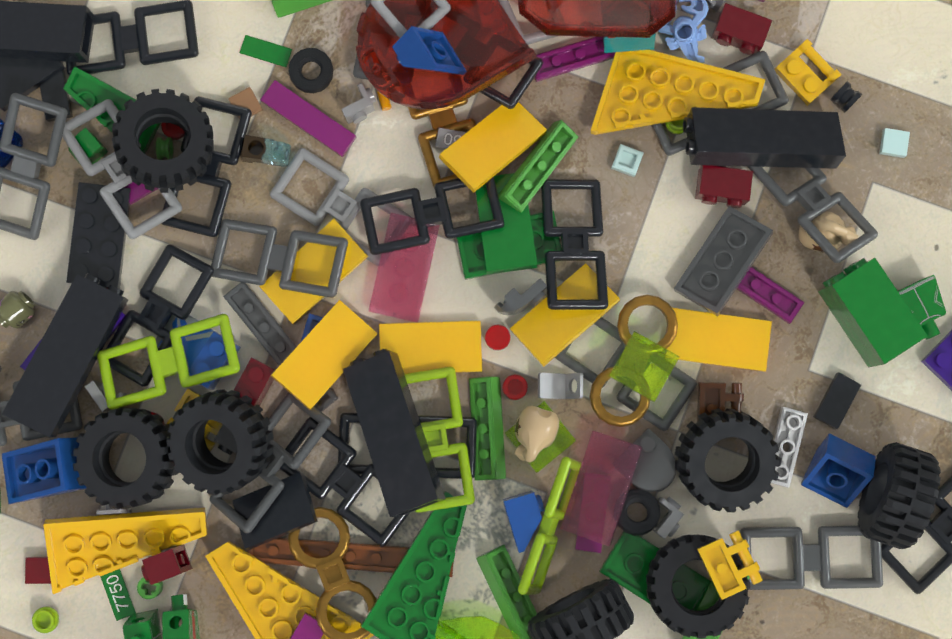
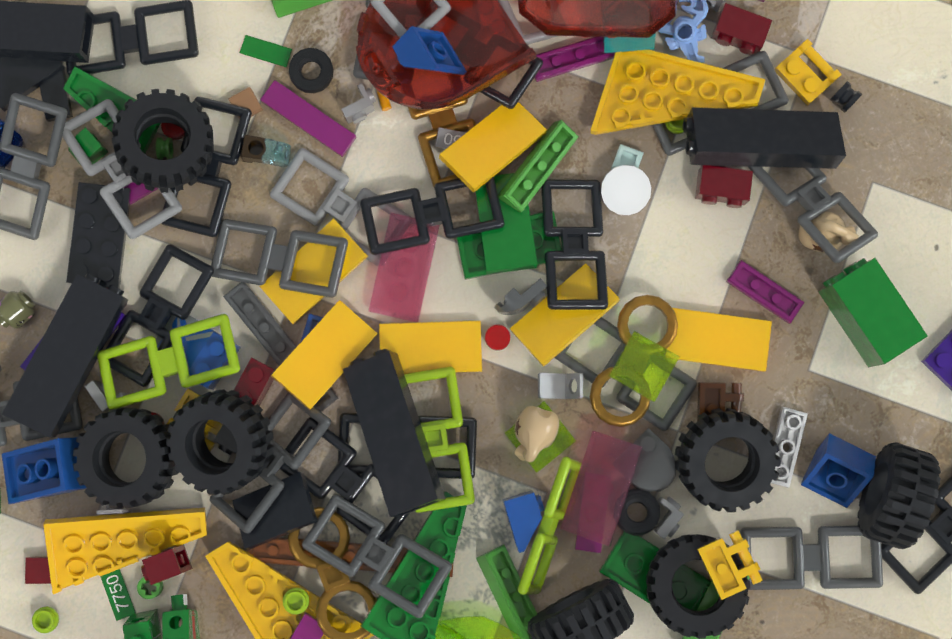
bright green slope [469,377,506,480] -> none
red tile [502,374,528,400] -> none
dark grey plate [674,206,773,316] -> none
black tile [813,372,861,429] -> none
light aqua tile [879,128,910,158] -> none
green torso [898,275,946,340] -> none
none -> lime plate [283,587,309,615]
none -> dark grey bar [302,495,452,618]
none -> white tile [601,165,651,215]

